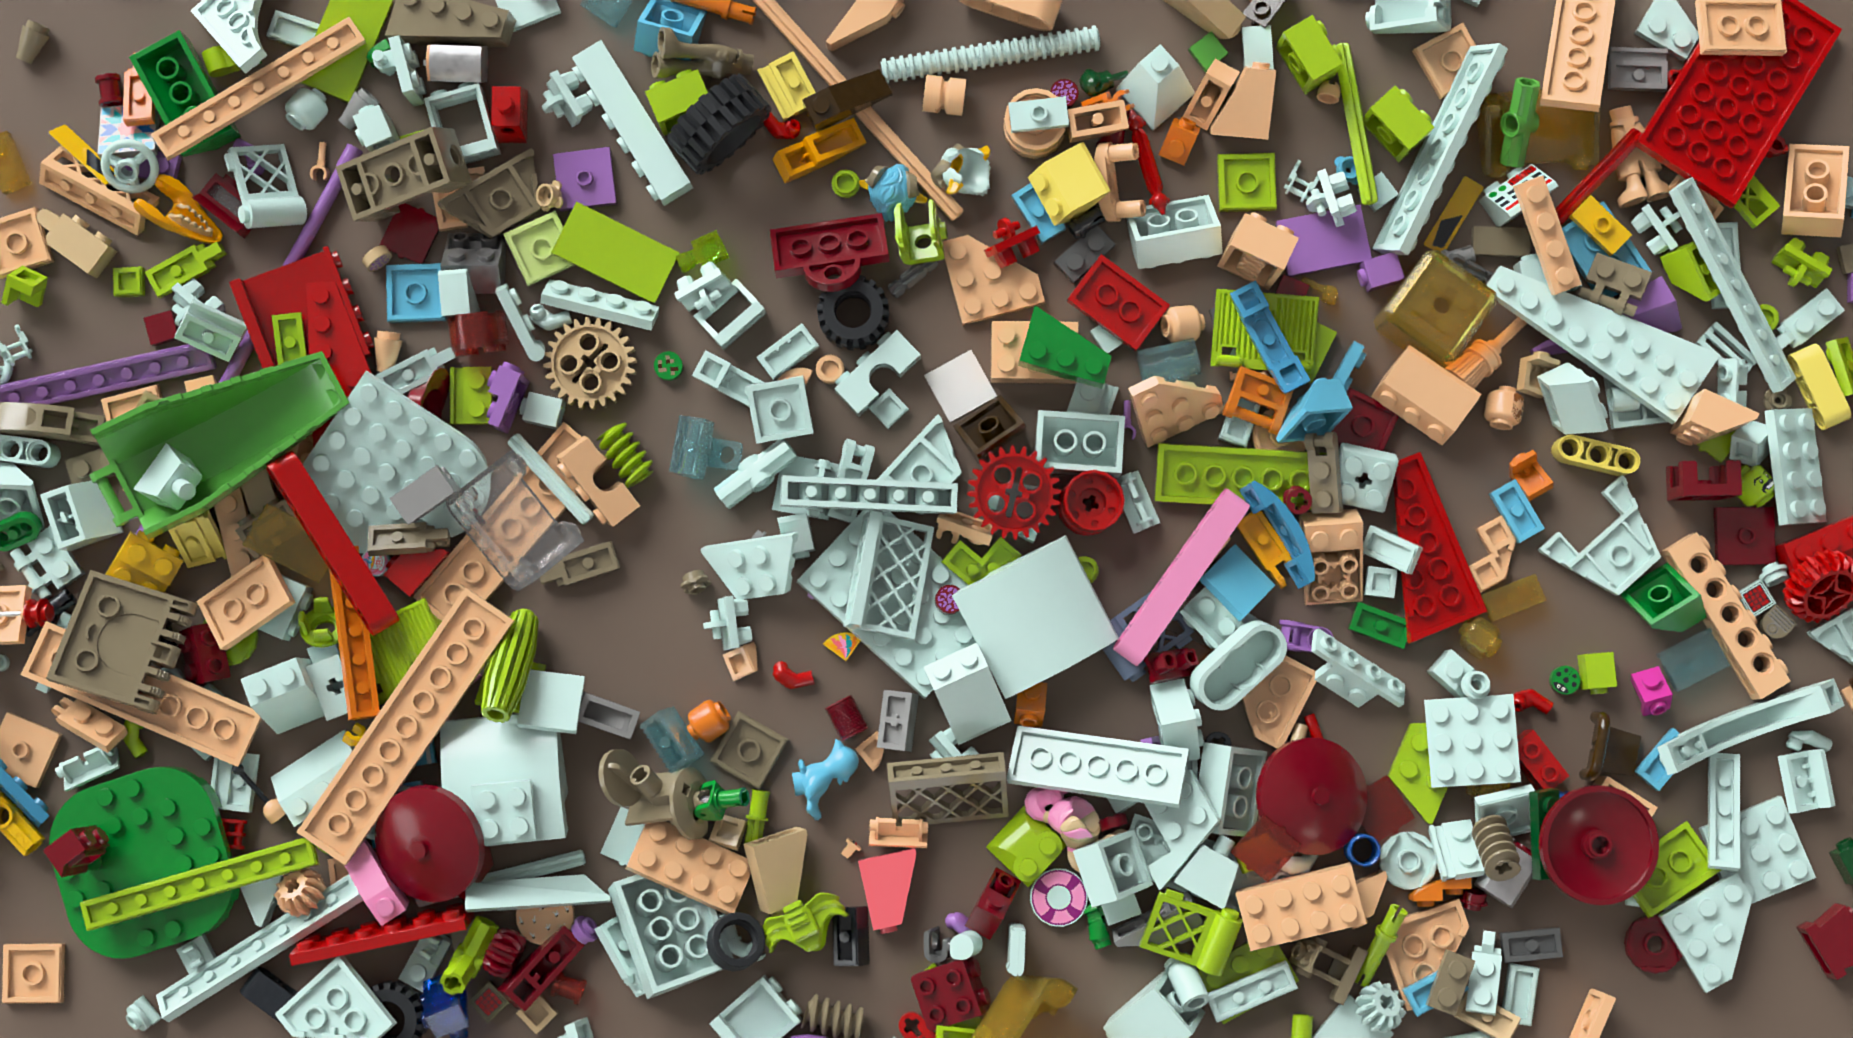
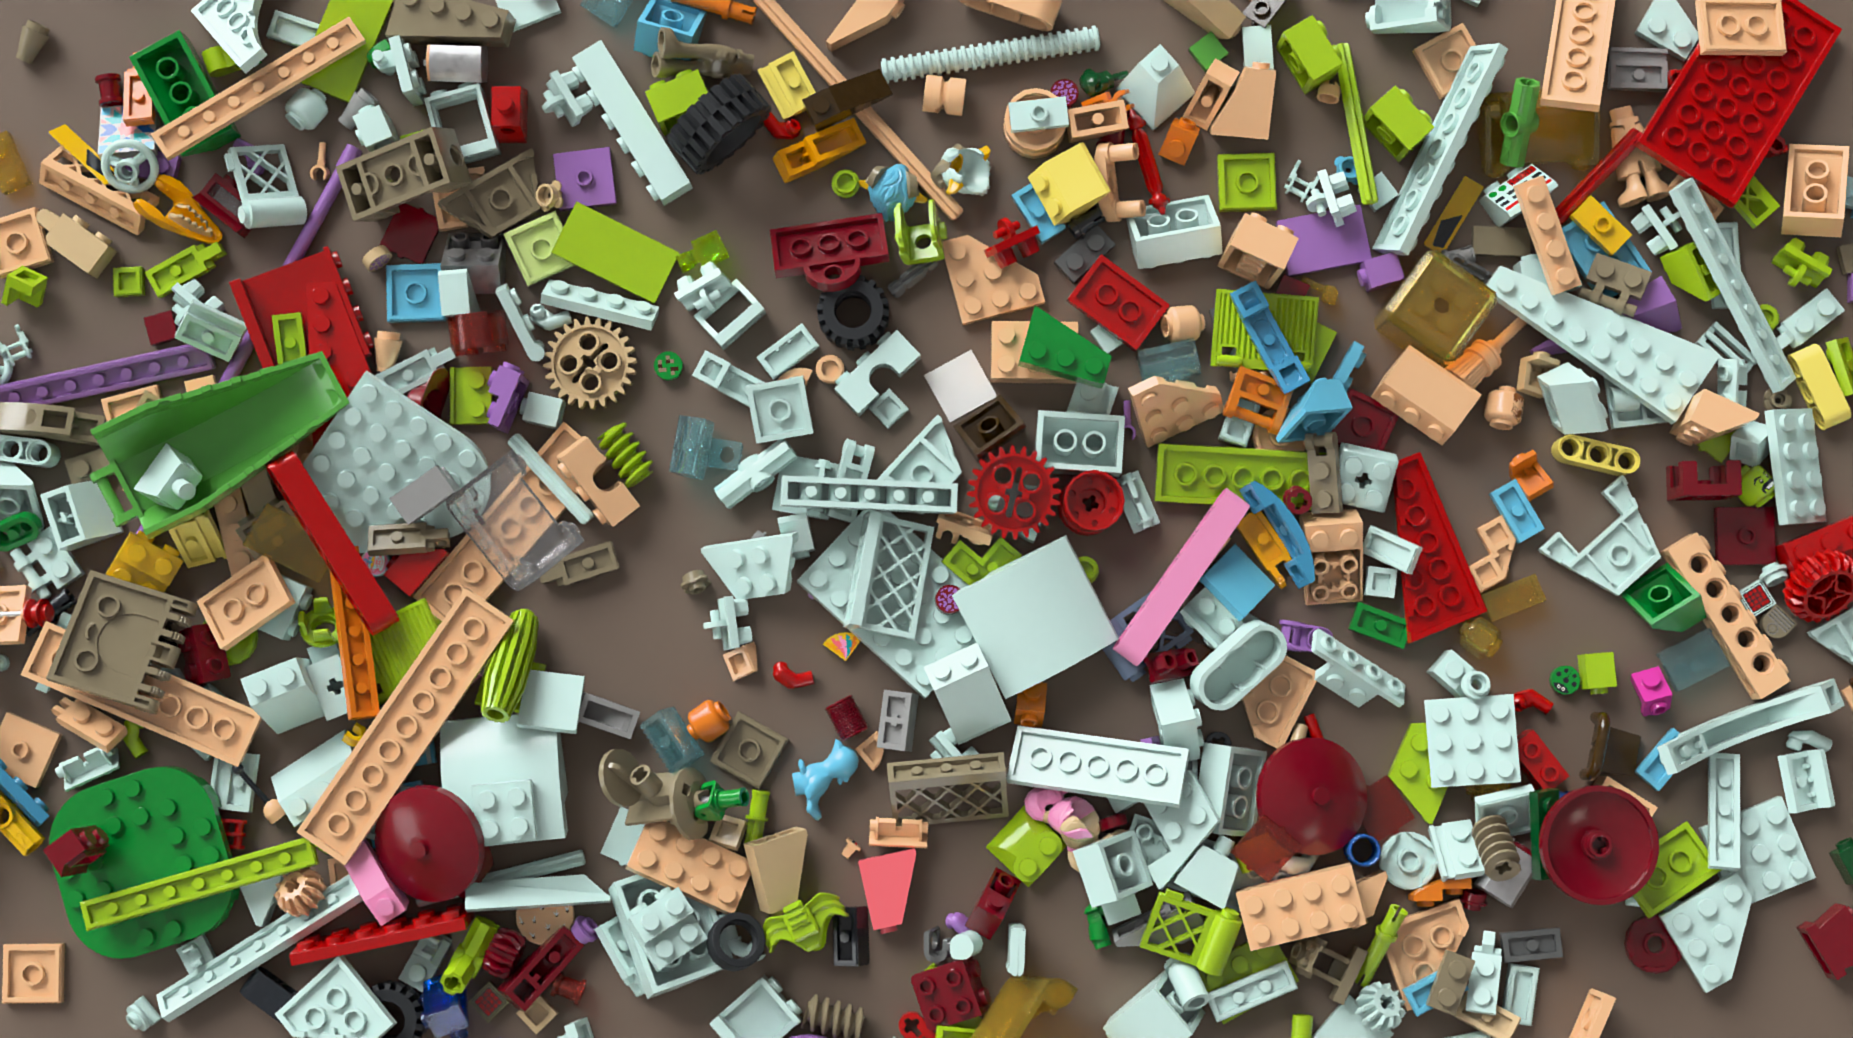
tile [1030,868,1088,927] -> none
none -> light aqua plate [625,886,708,972]

